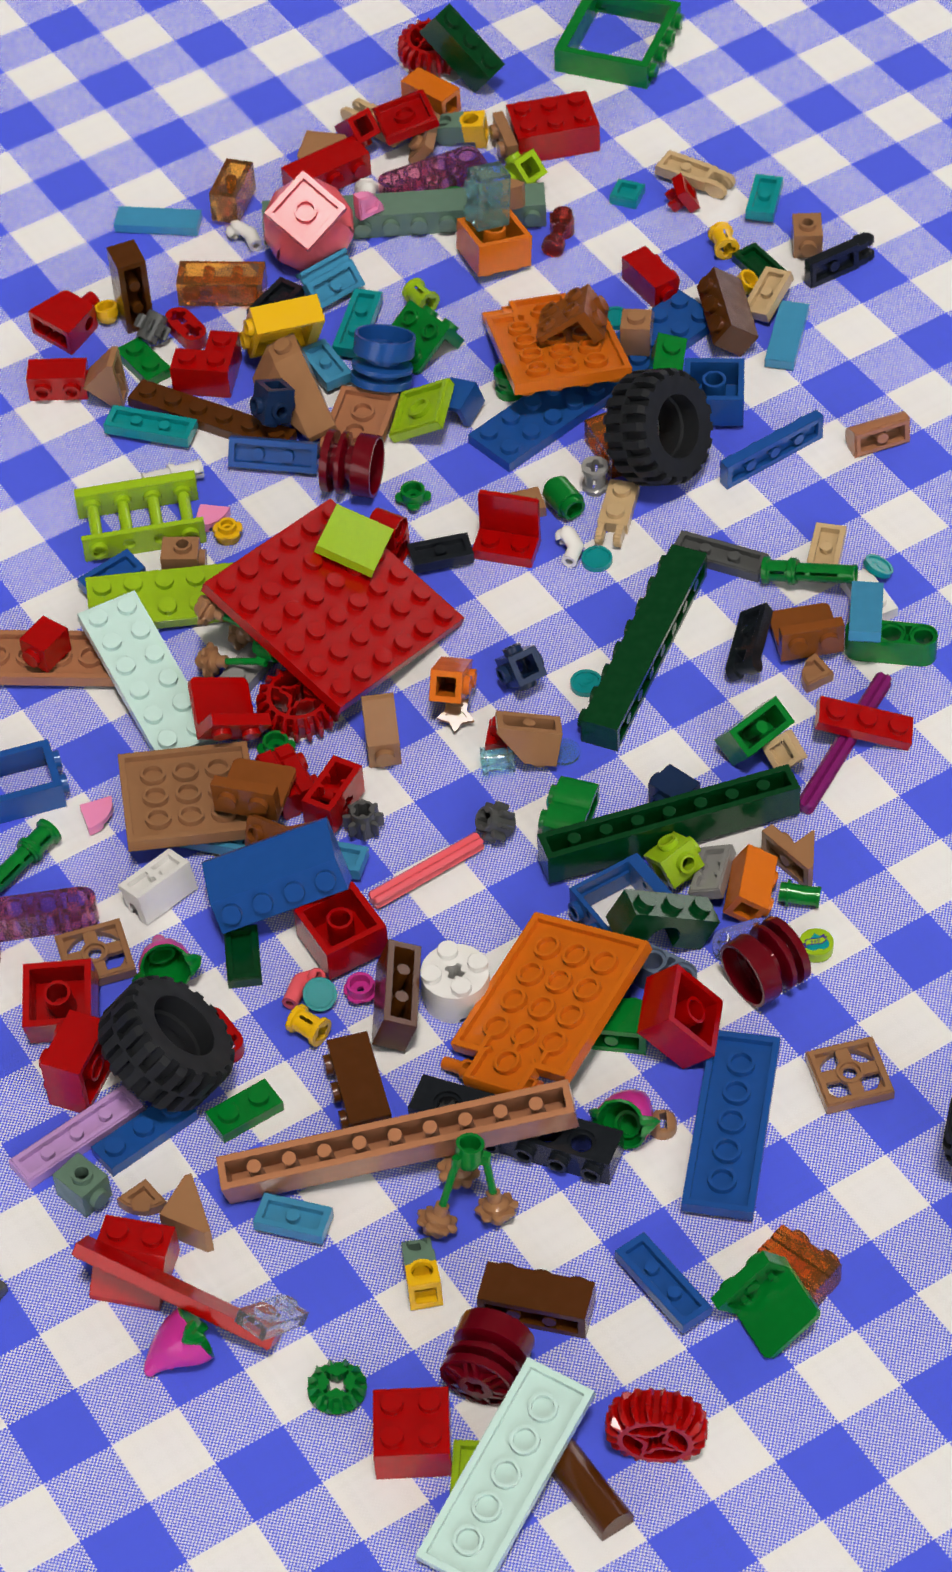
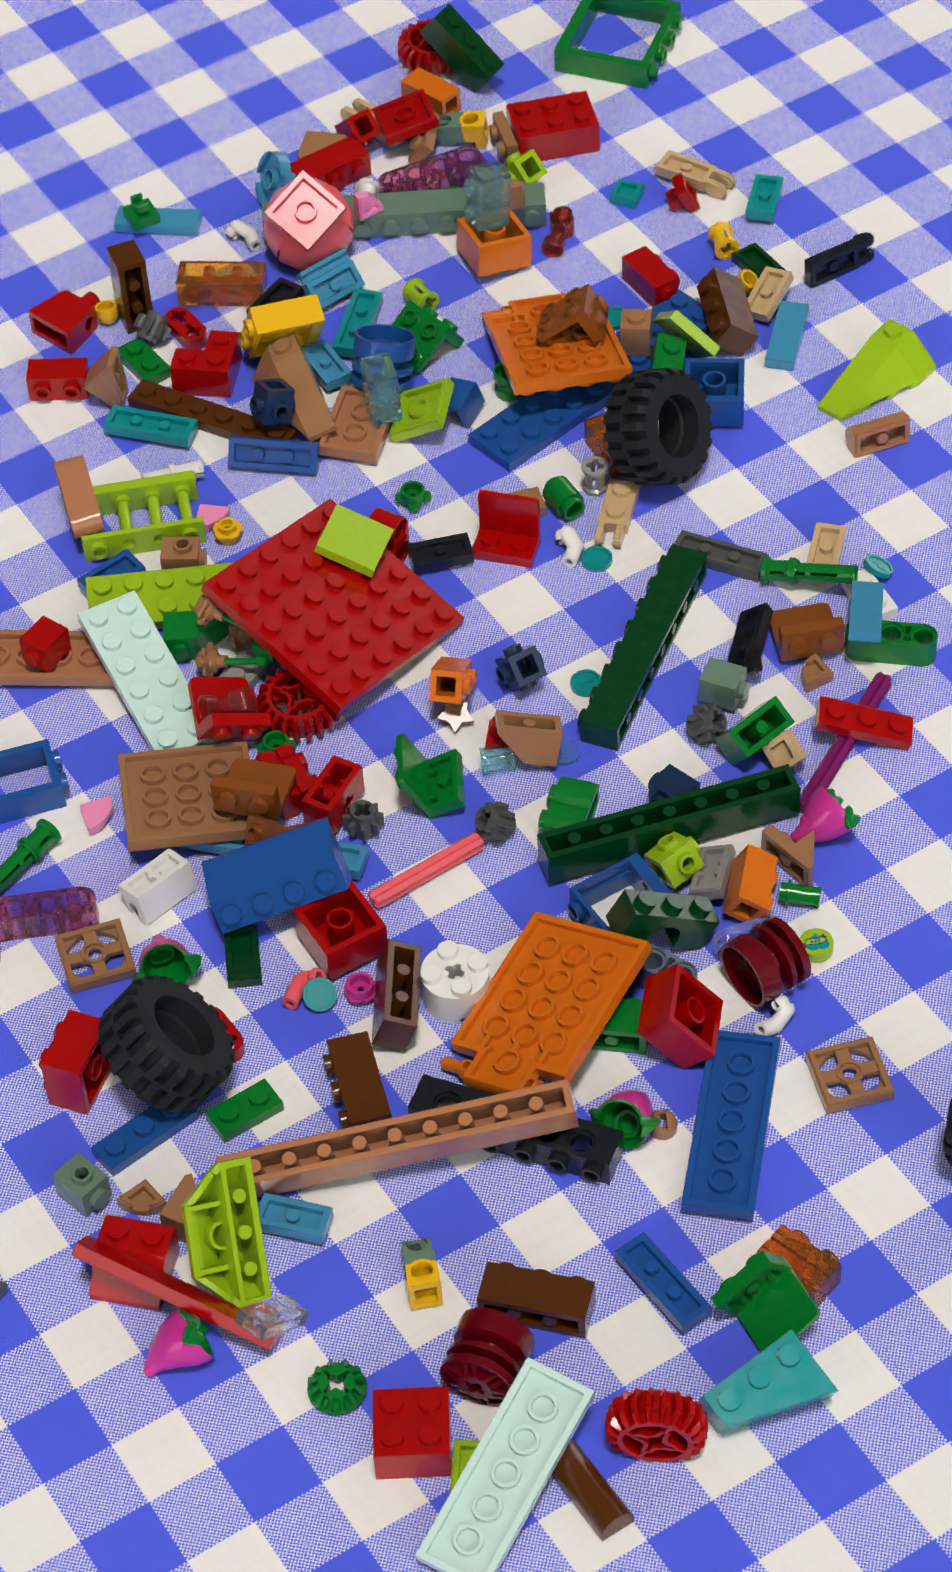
lavender tile [8,1085,145,1190] -> none
red brick [22,958,99,1043] -> none
clear orange brick [209,158,256,223] -> none
yellow bush [285,1004,332,1047] -> none
dark red wheel [318,429,385,498] -> none
medium nougat slope [361,692,402,768] -> none
medium nougat plant [417,1133,519,1239] -> none
blue plate [720,410,824,490] -> none
medium nougat brick [791,213,823,258] -> none
none -> nougat beam [53,455,105,539]
none -> green tile [122,193,160,231]
none -> green slope [163,611,229,661]
none -> lime wedge [181,1156,273,1309]
none -> clear red leg [197,686,260,720]
none -> dark azure plate [255,151,296,205]
none -> clear light blue brick [360,352,402,426]
none -> green bracket [394,733,465,819]
none -> lime tile [653,310,720,358]
none -> dark grey gear [686,703,727,743]
none -> teal wedge [698,1329,838,1434]
none -> sand green brick [699,657,750,711]
none -> white arm [754,995,795,1036]
none -> dark pink hat [790,785,861,843]
none -> lime wedge [817,319,936,422]

